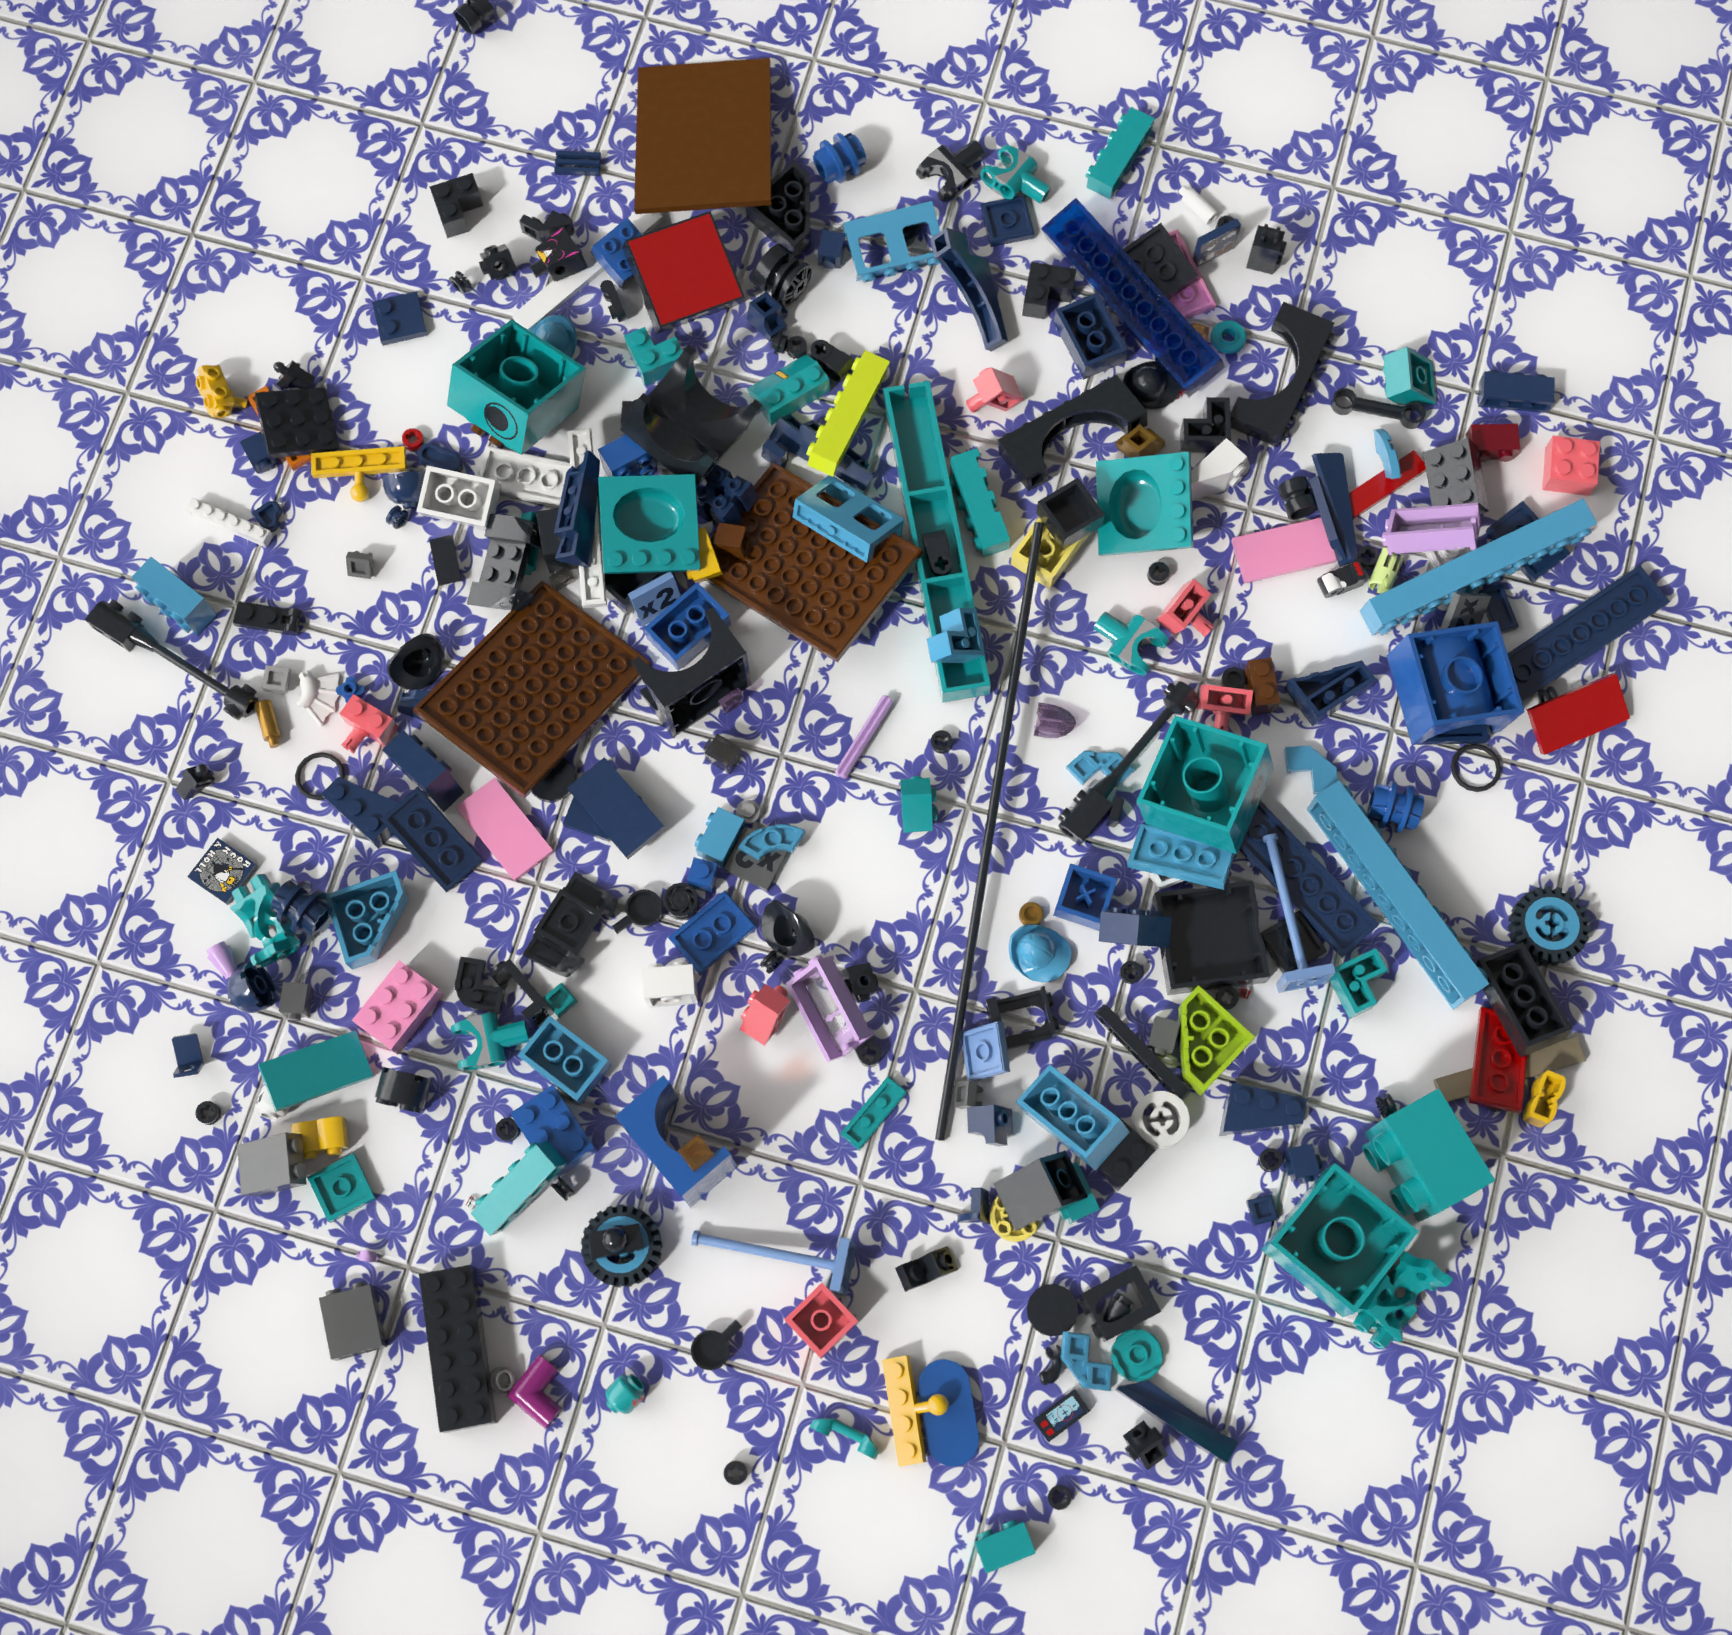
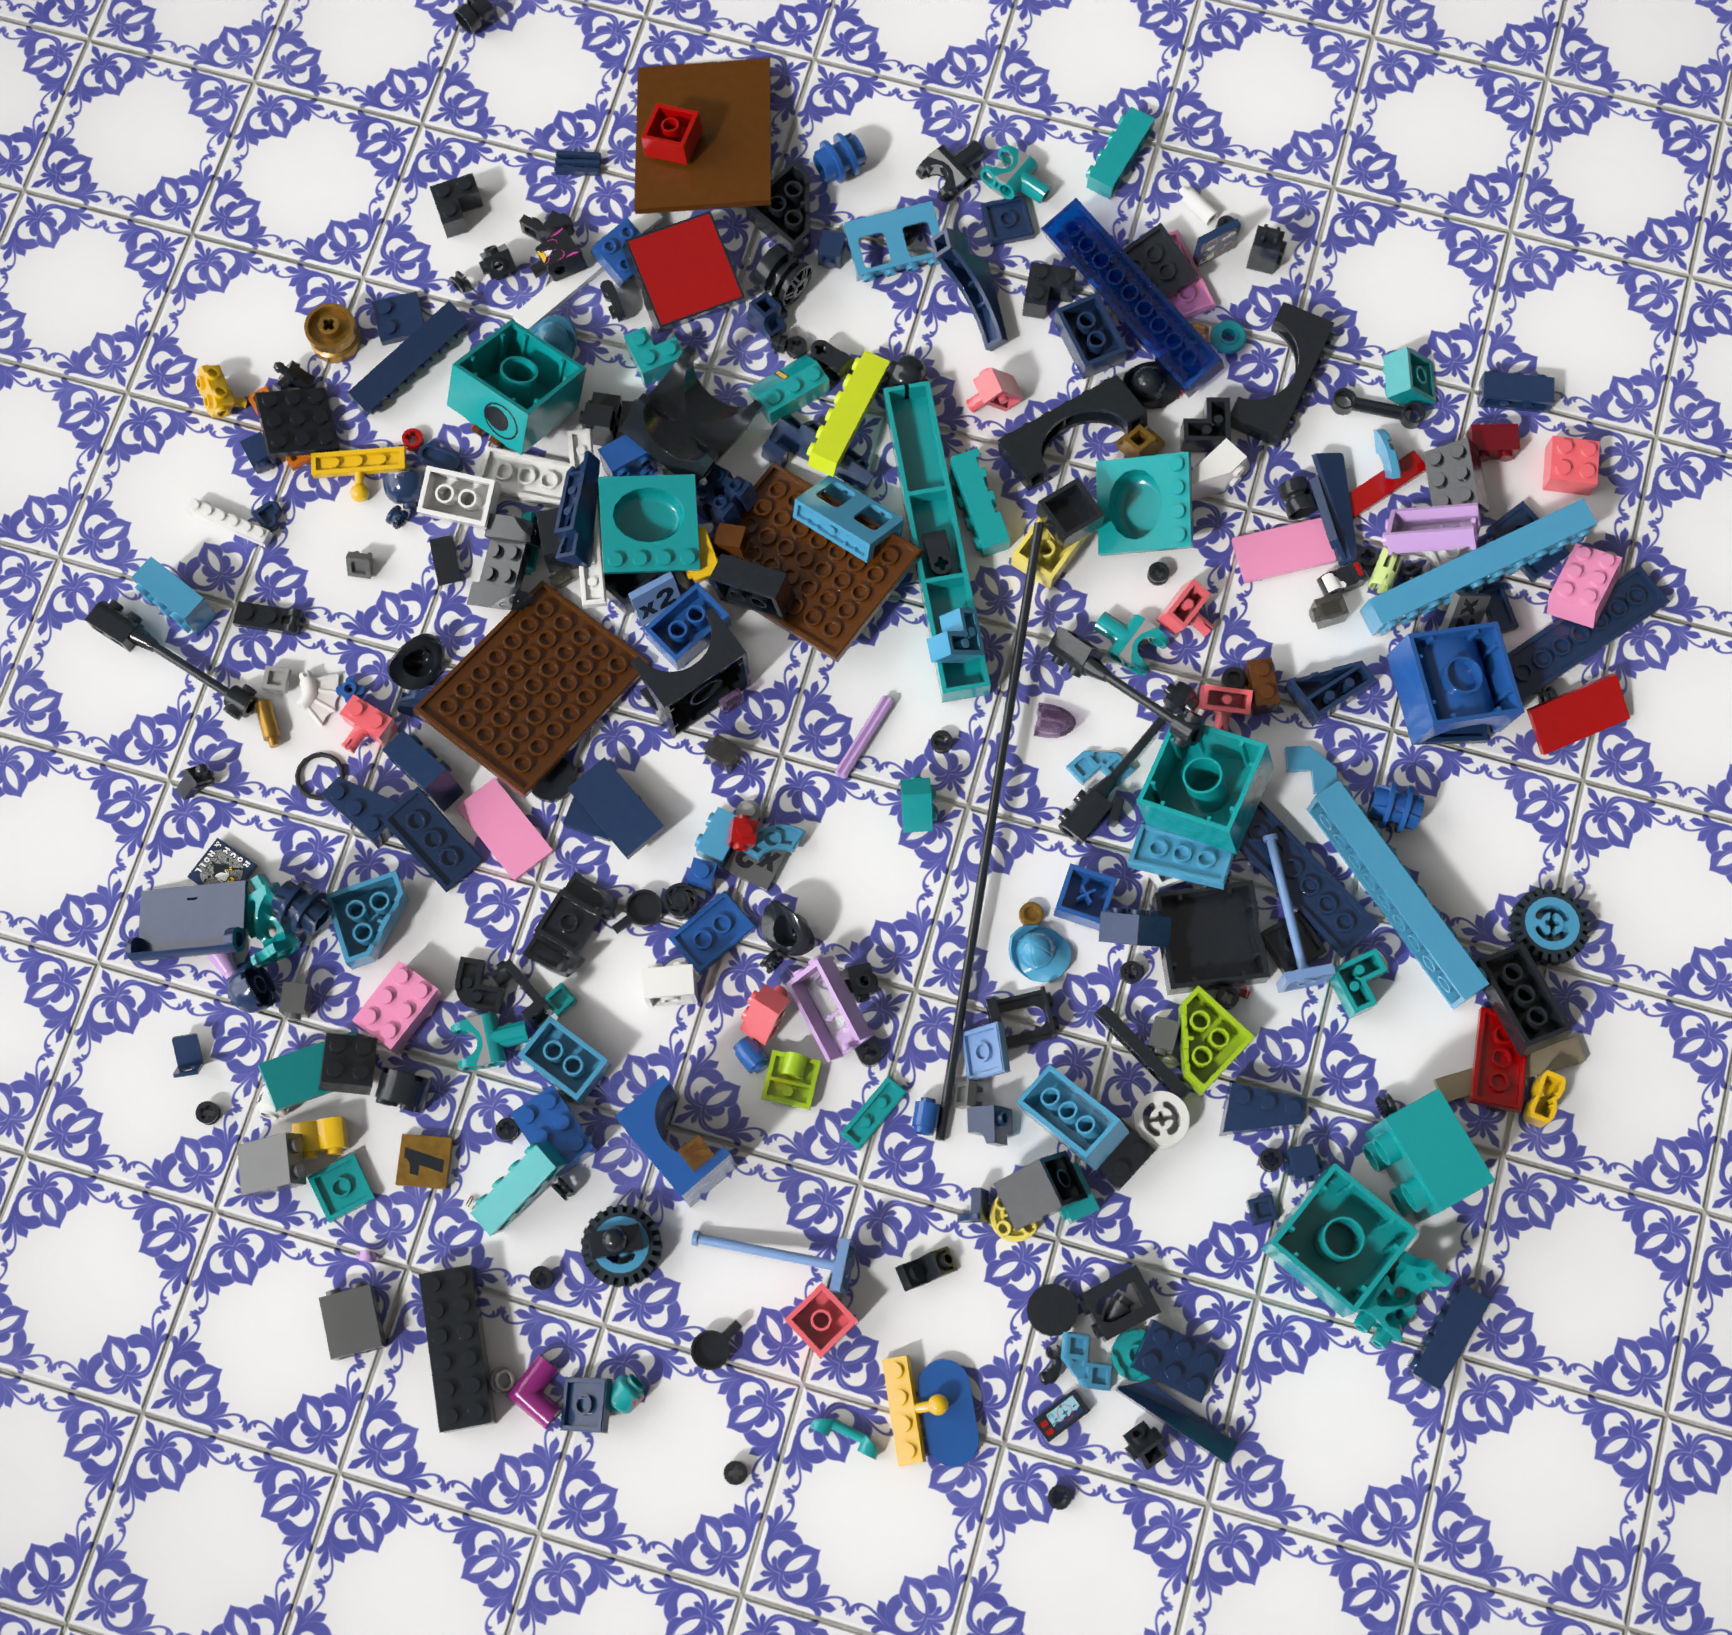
teal brick [973,1519,1036,1574] -> none
black piece [1451,744,1501,792] -> none
none -> door [125,880,248,962]
none -> pearl gold wheel [304,303,362,364]
none -> black piece [318,1033,378,1095]
none -> dark blue brick [346,301,469,416]
none -> pearl gold tile [395,1134,454,1190]
none -> black bush [529,1266,554,1290]
none -> tile [560,1377,613,1433]
none -> black brick [579,392,622,446]
none -> red brick [641,103,703,165]
none -> black brick [710,553,796,620]
none -> red brick [726,814,758,852]
none -> blue brick [733,1036,769,1074]
none -> lime plate [761,1050,822,1111]
none -> black plant [885,355,929,398]
none -> blue brick [912,1097,940,1136]
none -> black bar [1048,626,1205,748]
none -> dark blue plate [1130,1319,1222,1403]
none -> clear smoke brick [1309,592,1349,629]
none -> black bush [1401,562,1425,582]
none -> dark blue brick [1407,1283,1491,1391]
none -> bright pink brick [1547,543,1623,628]

